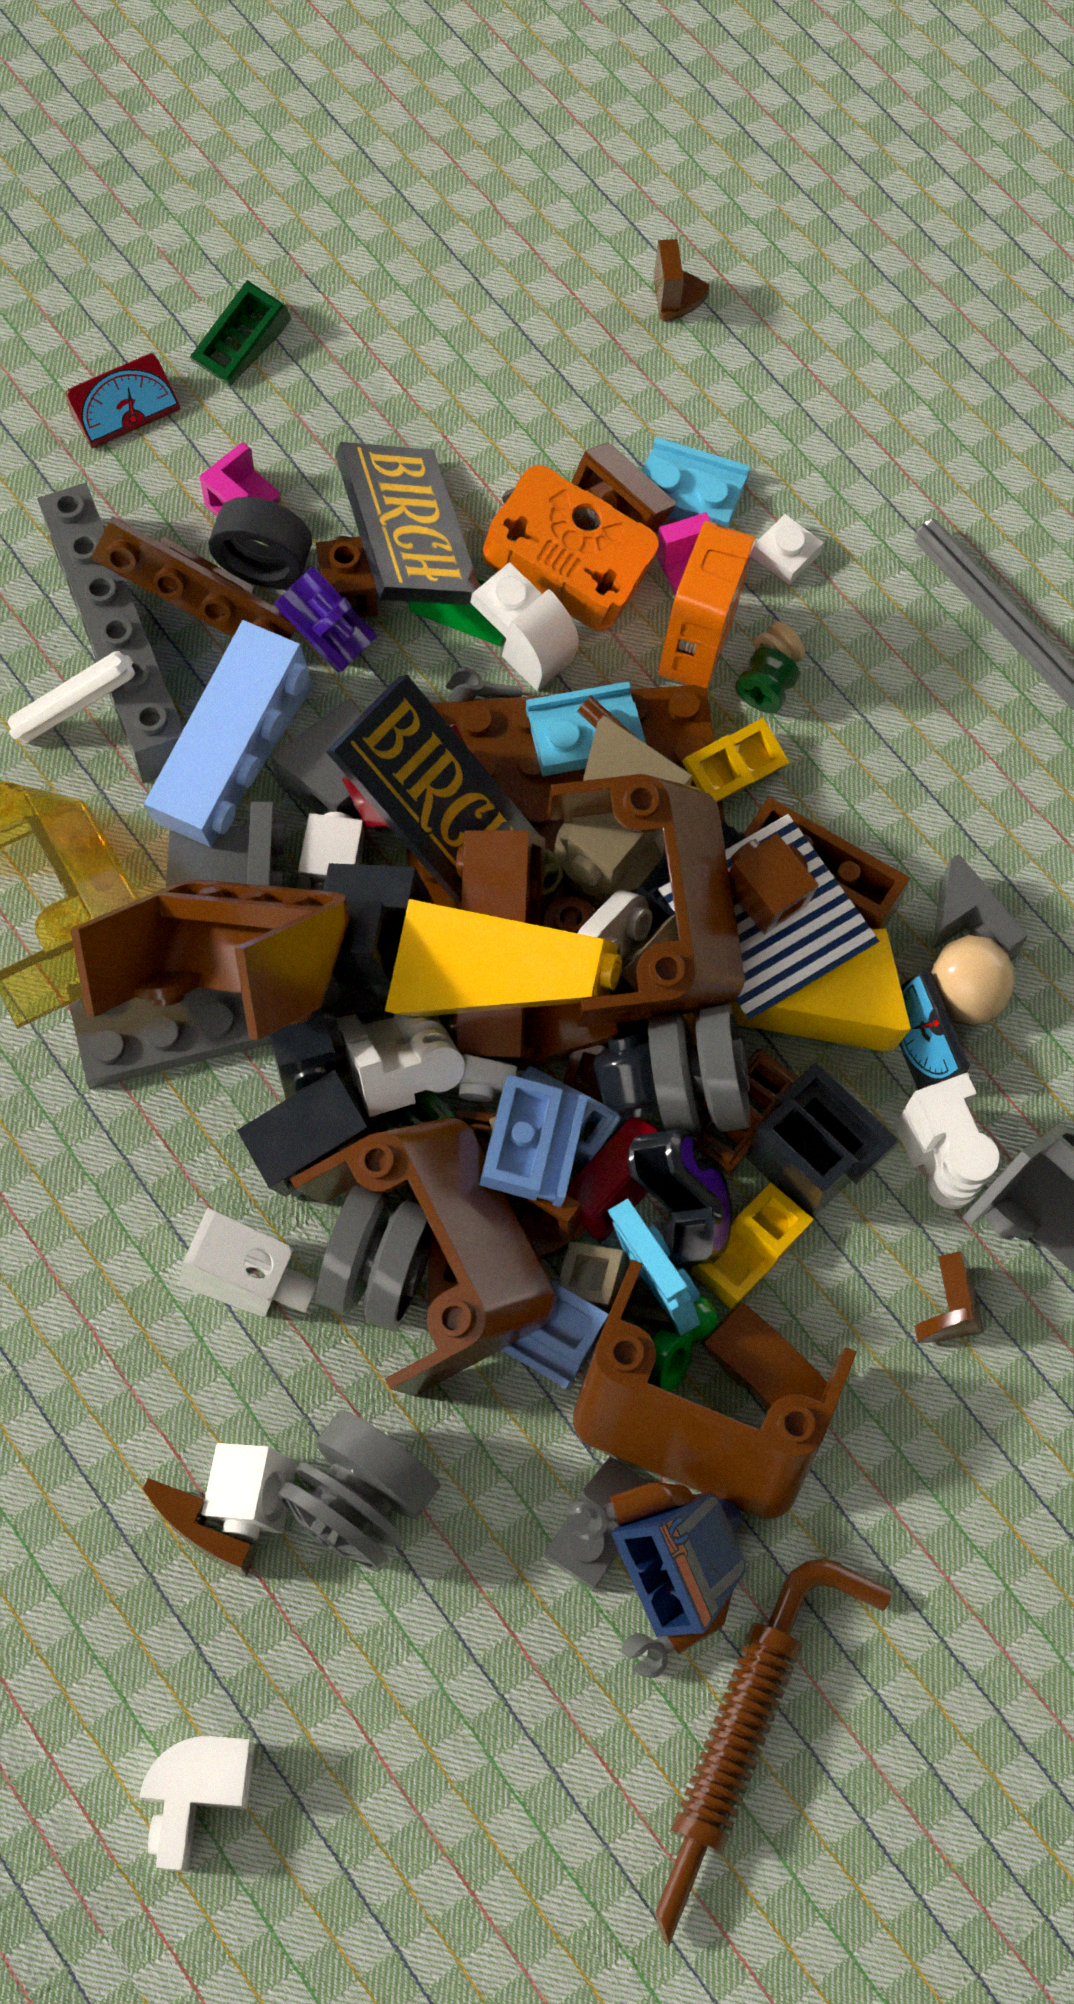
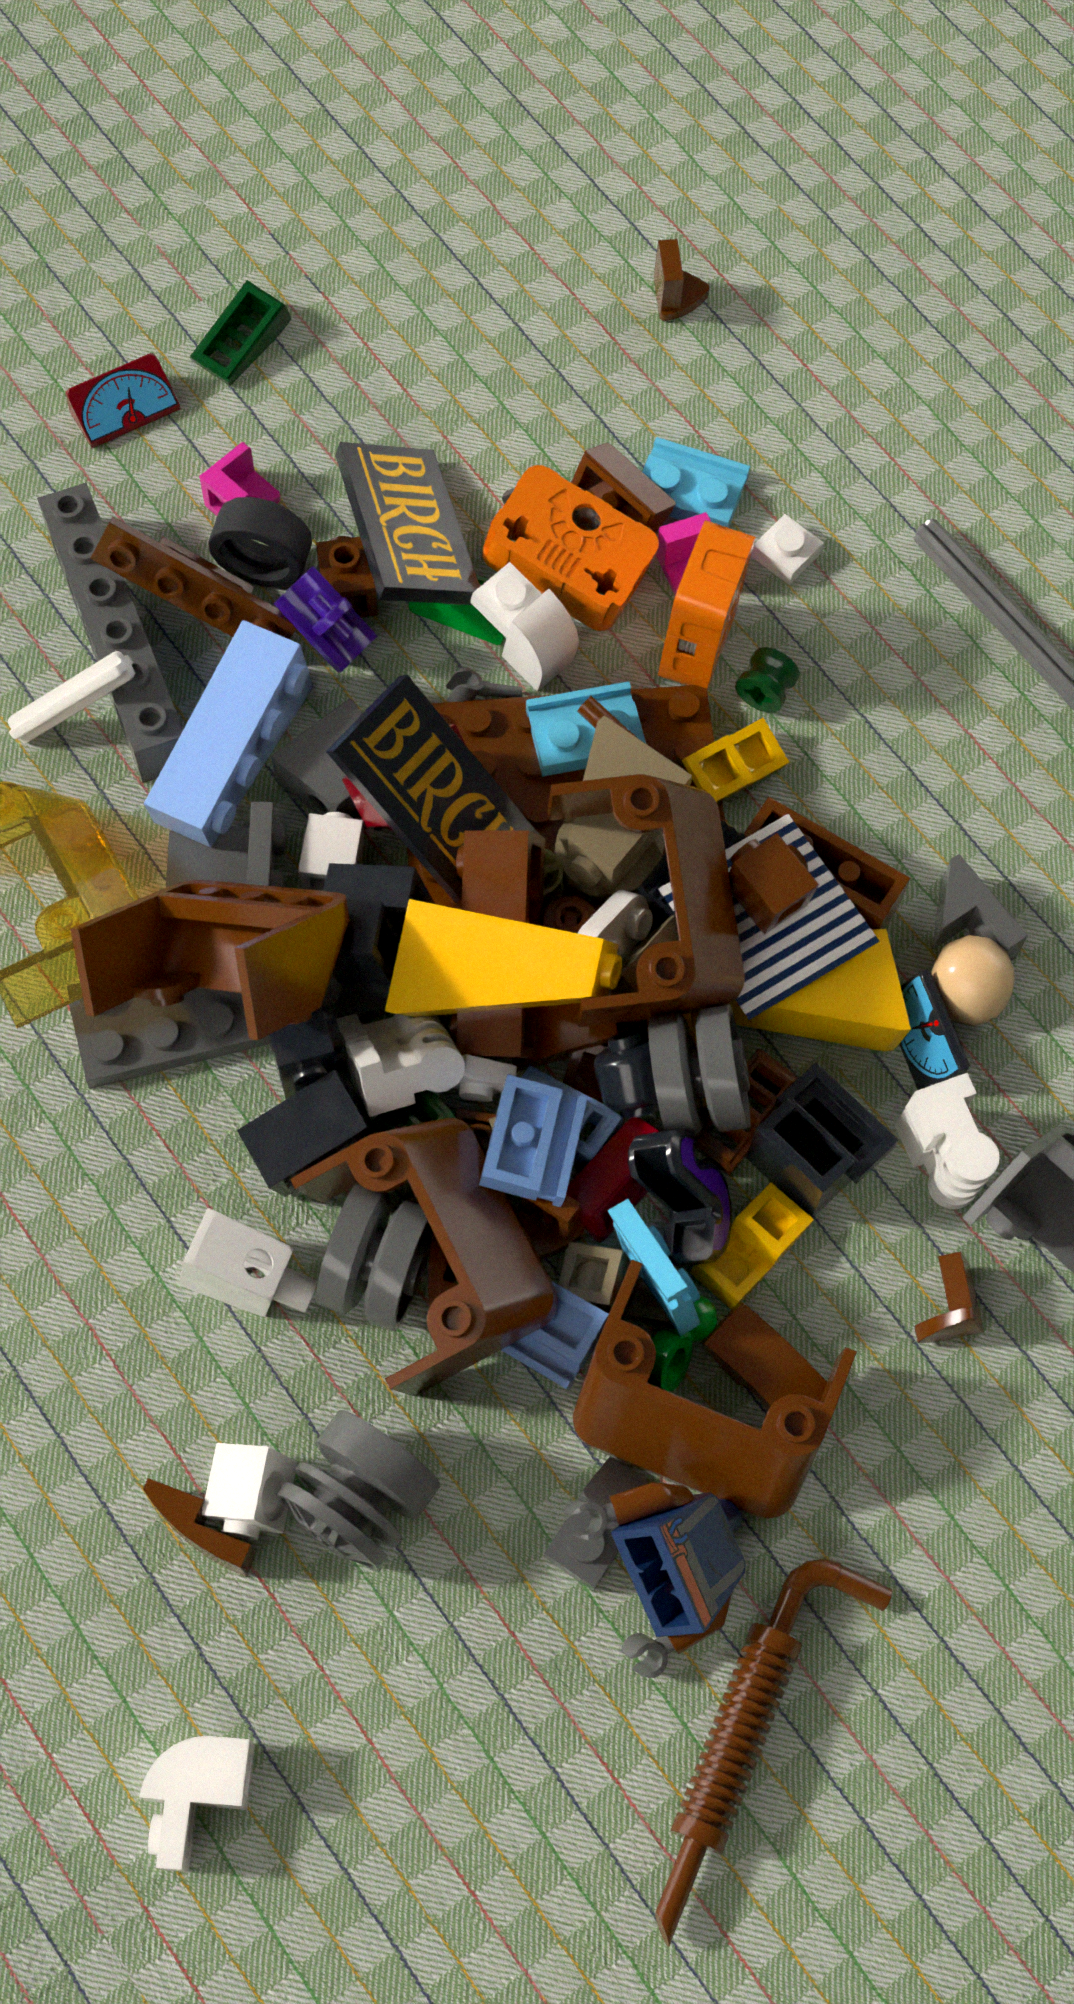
tan bush [754,621,805,663] -> none

